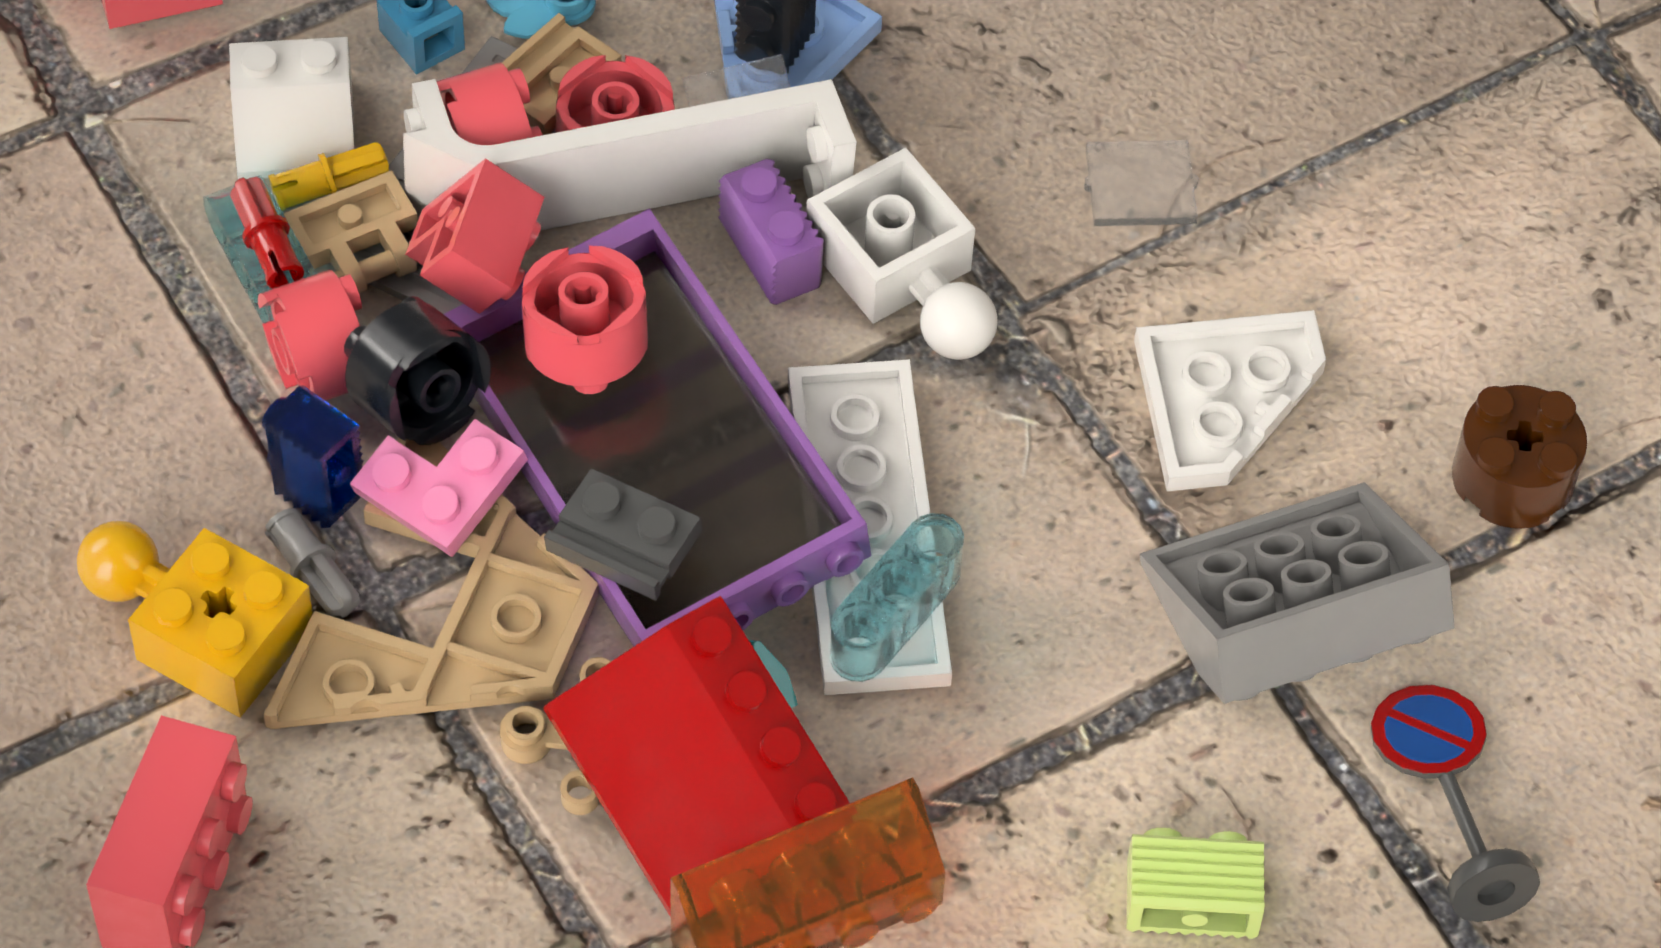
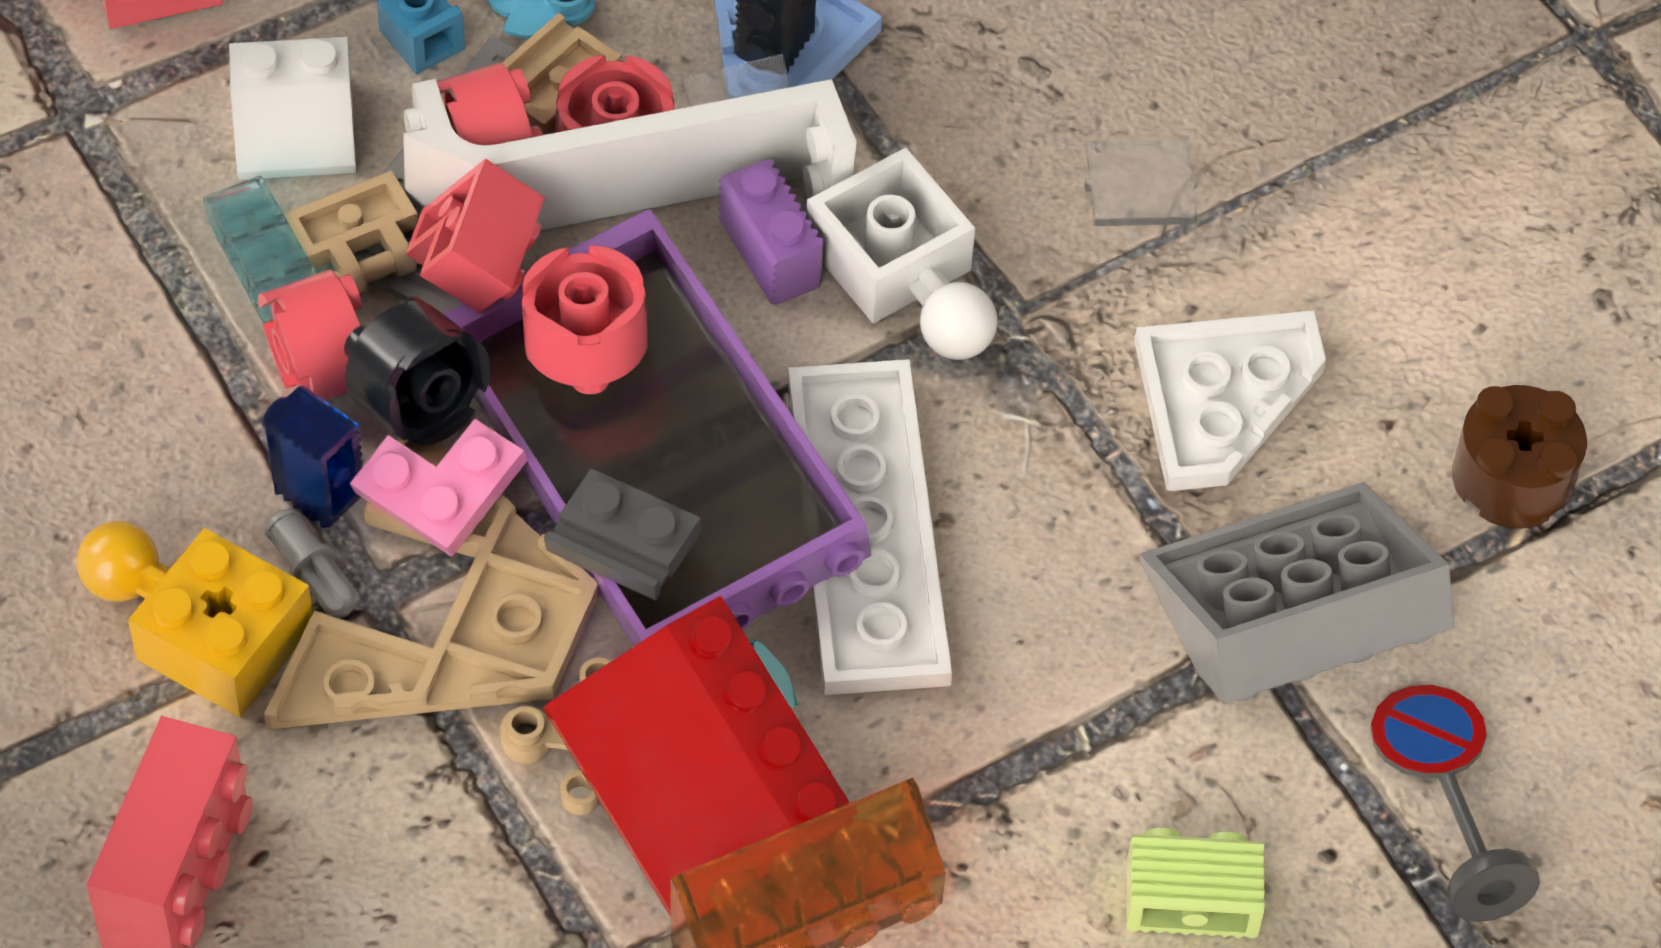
red axle [230,176,305,289] -> none
yellow axle [268,142,389,212] -> none
clear light blue beam [830,513,964,682] -> none

